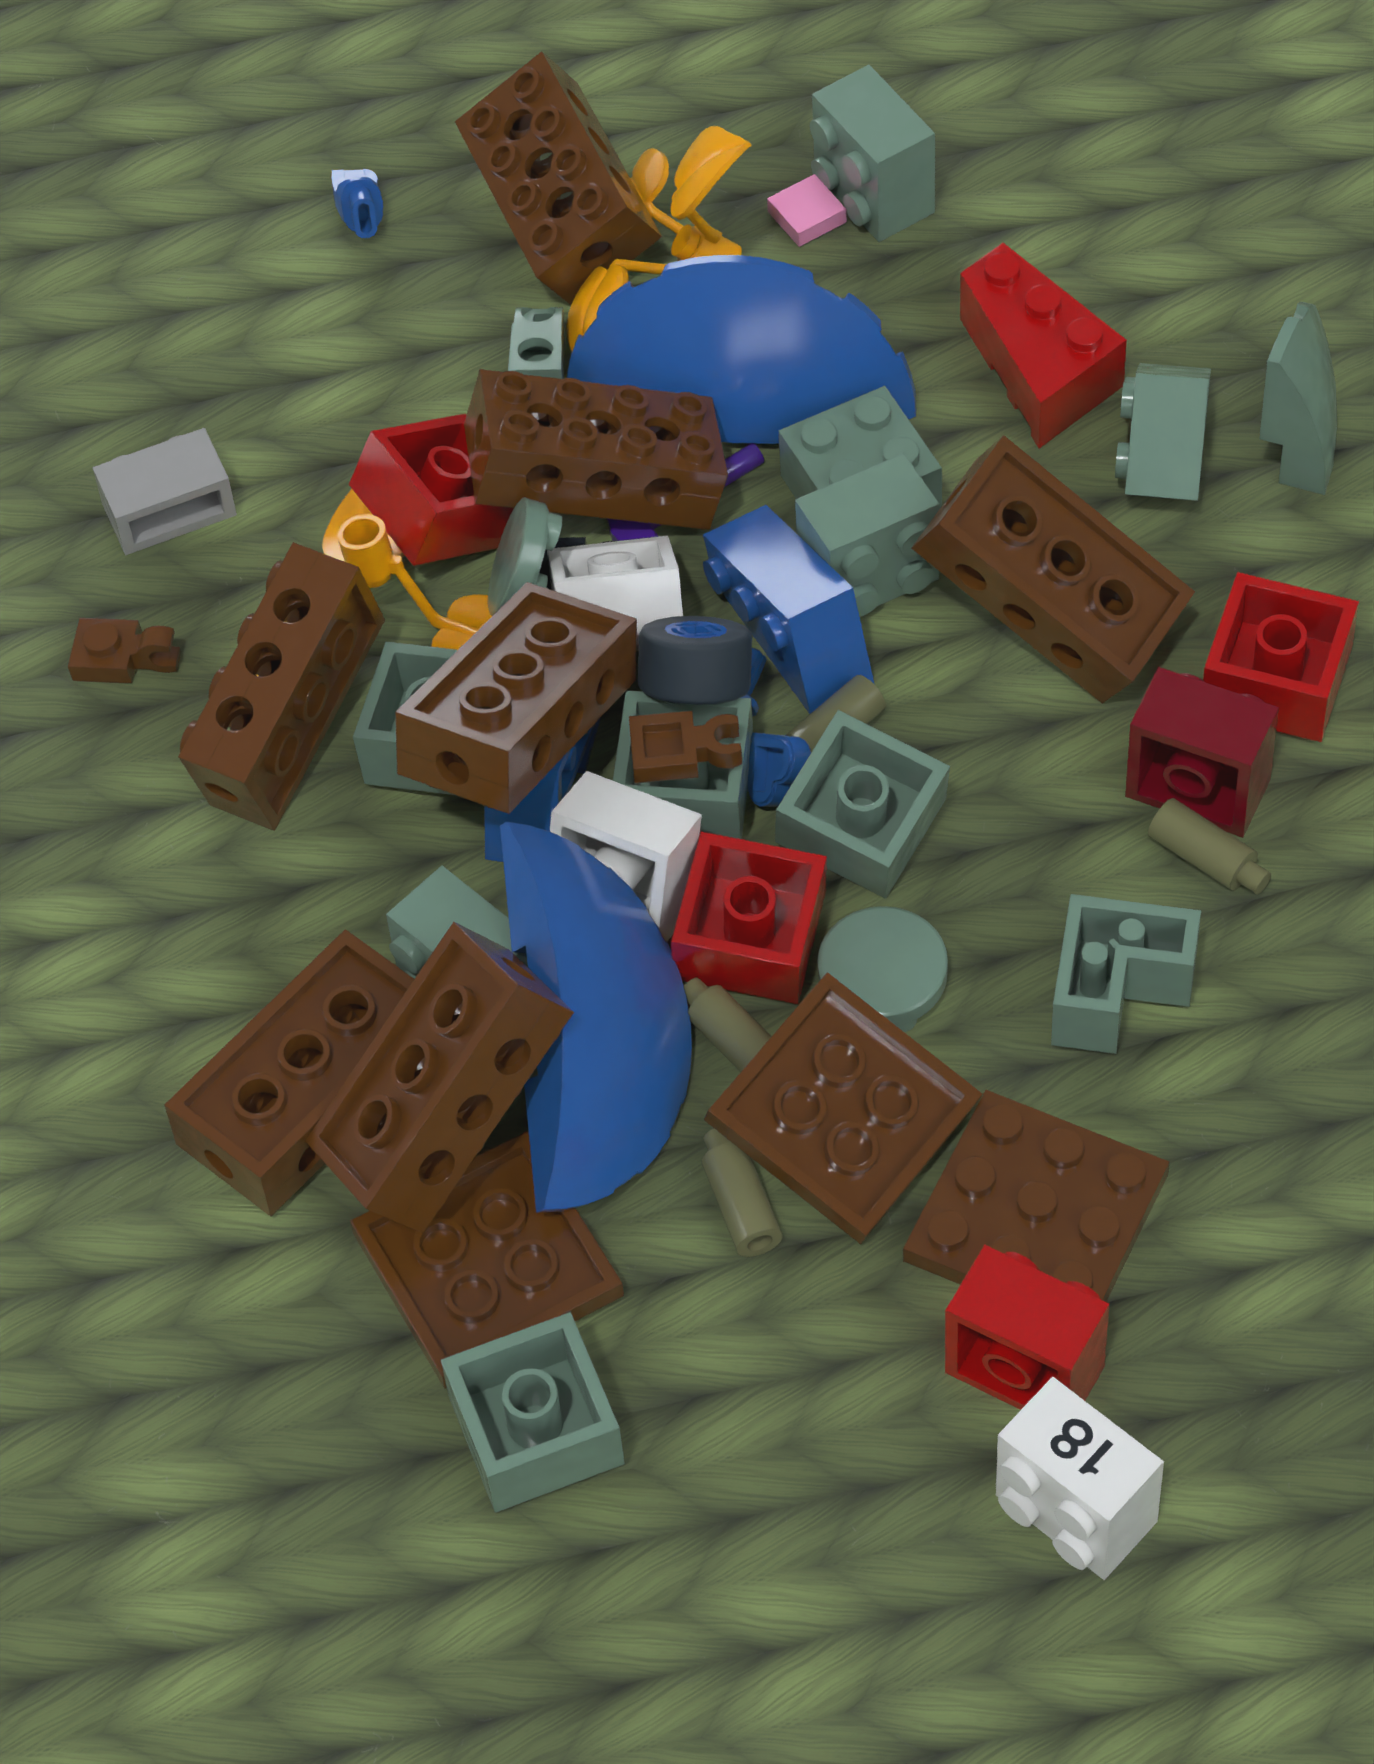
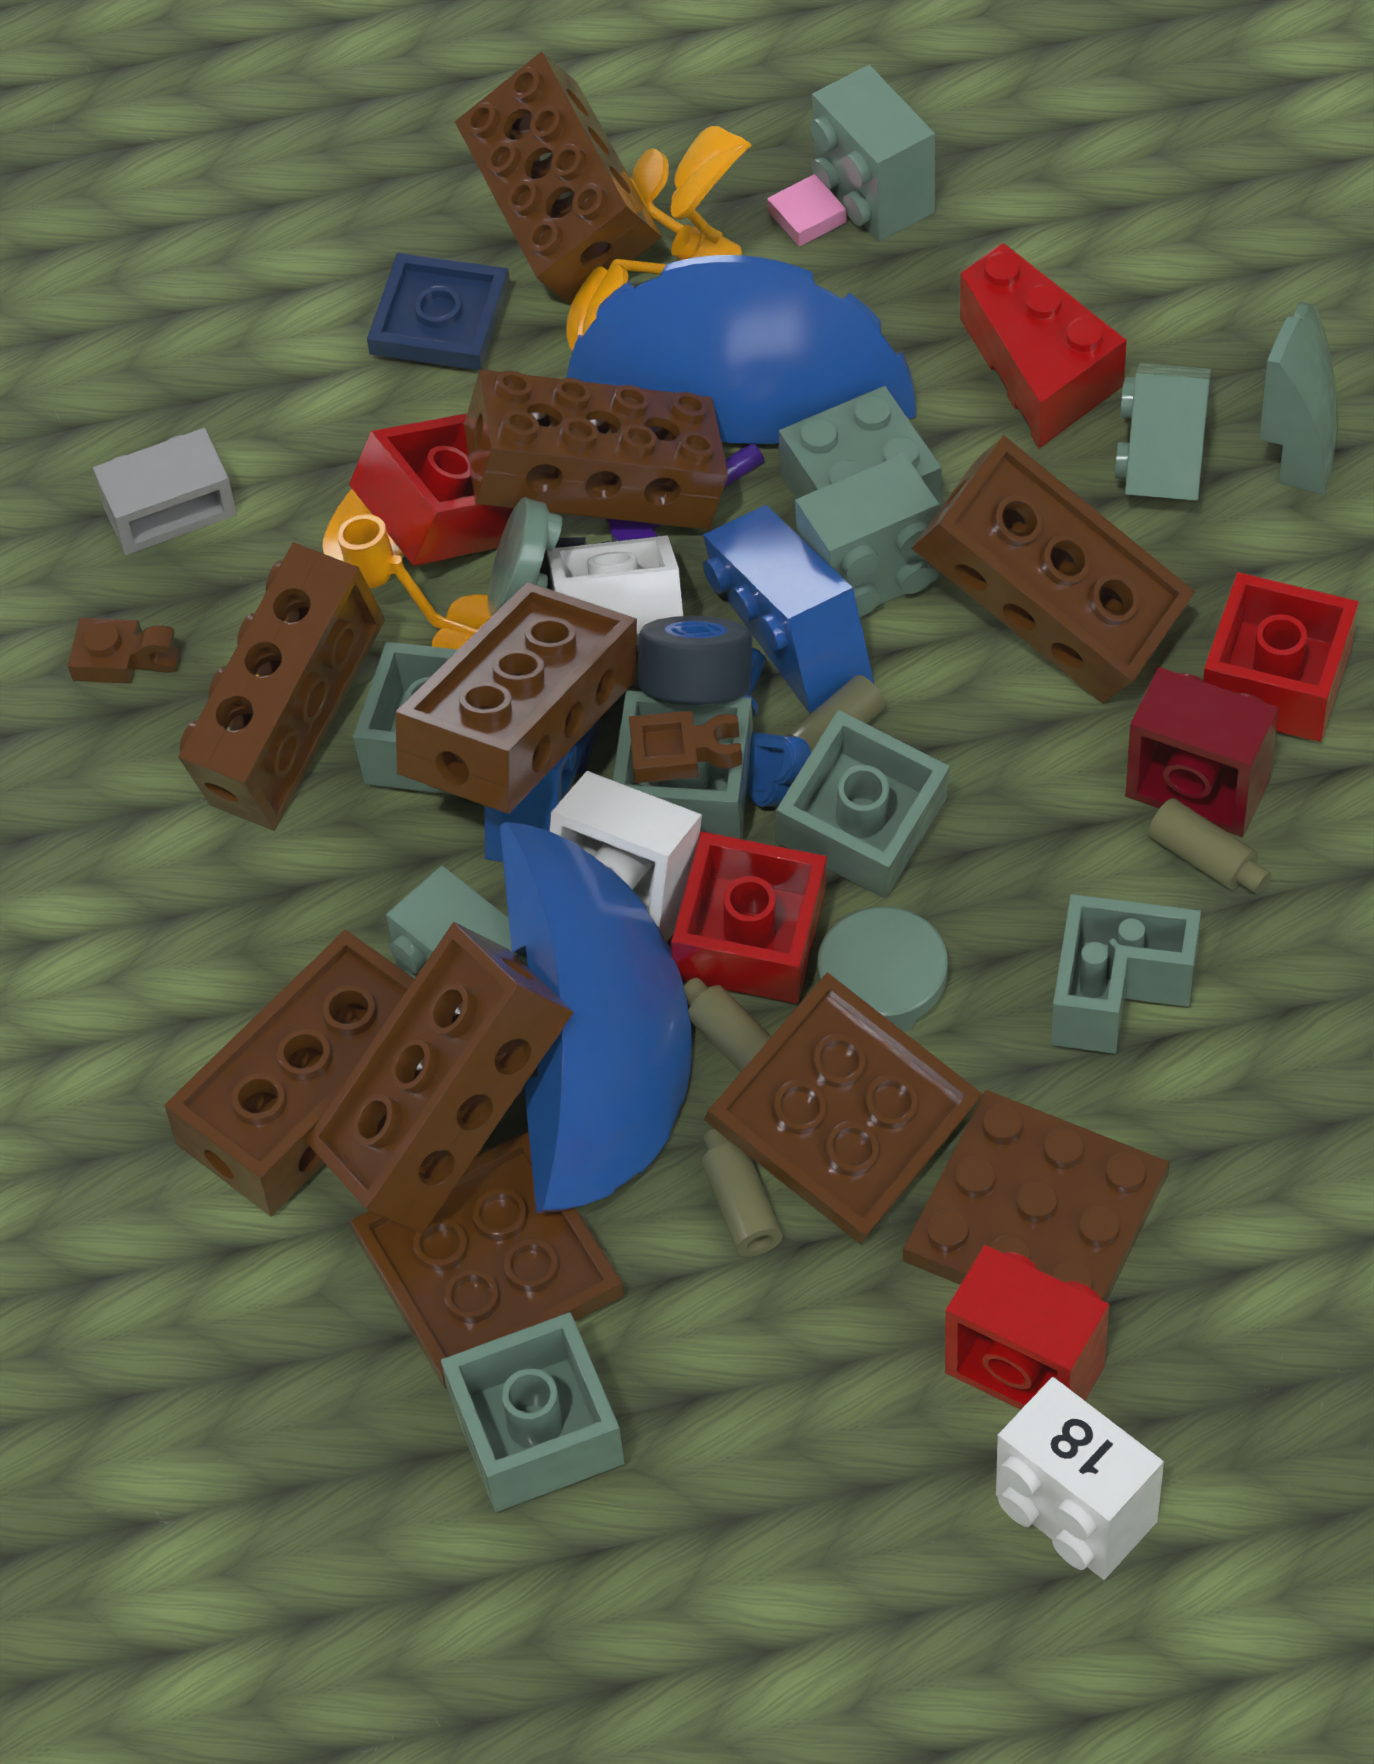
blue piece [331,168,383,238] -> none
sand green leg [508,307,566,379] -> none
none -> dark blue plate [367,253,510,370]

